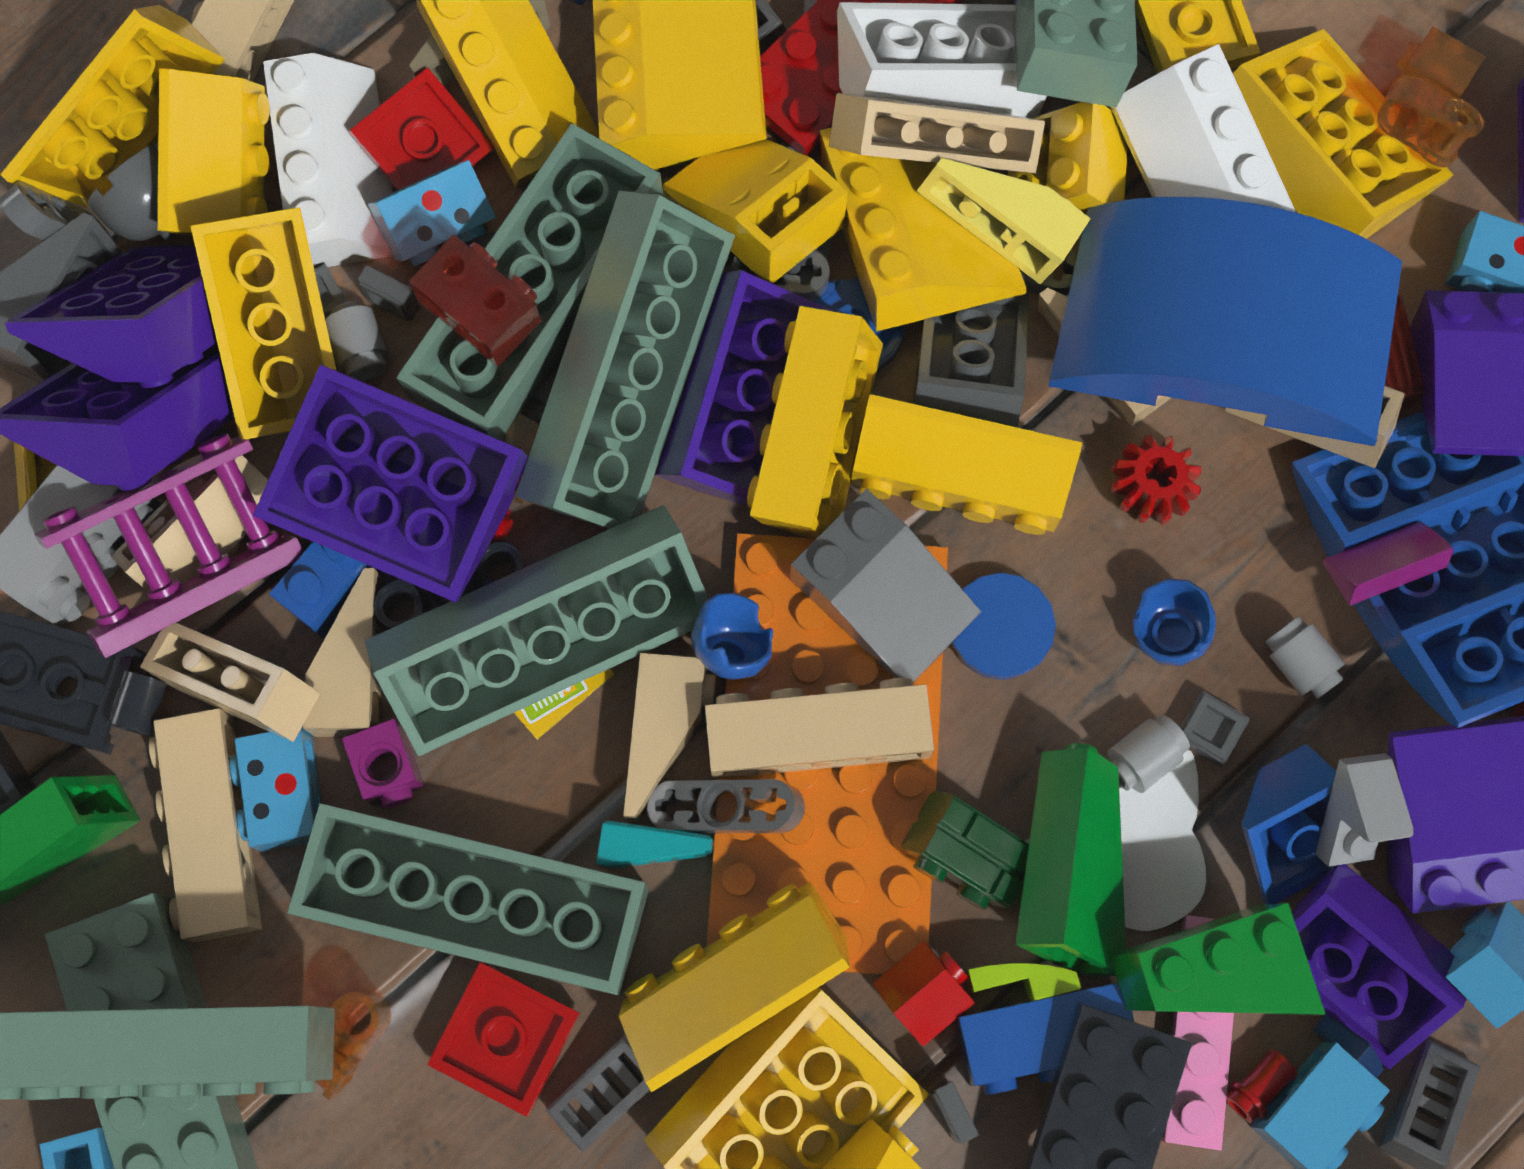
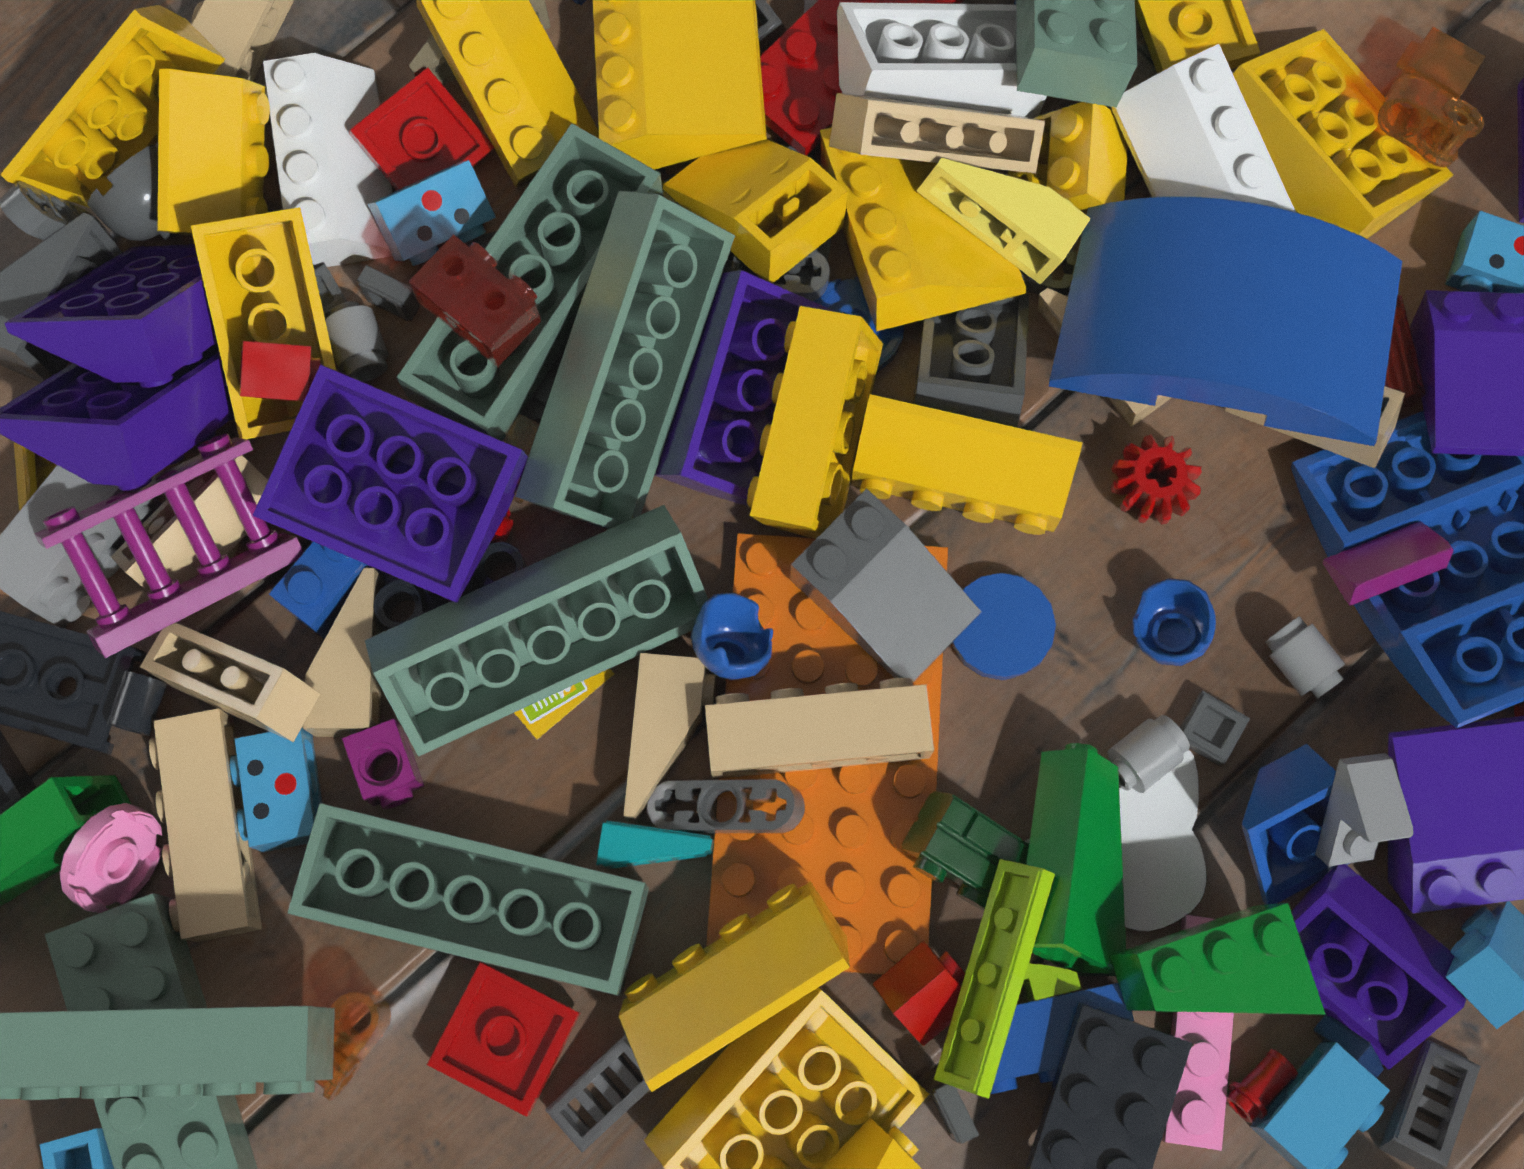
none -> bright pink tile [60,803,162,913]
none -> red brick [239,341,320,401]
none -> lime tile [934,859,1055,1099]

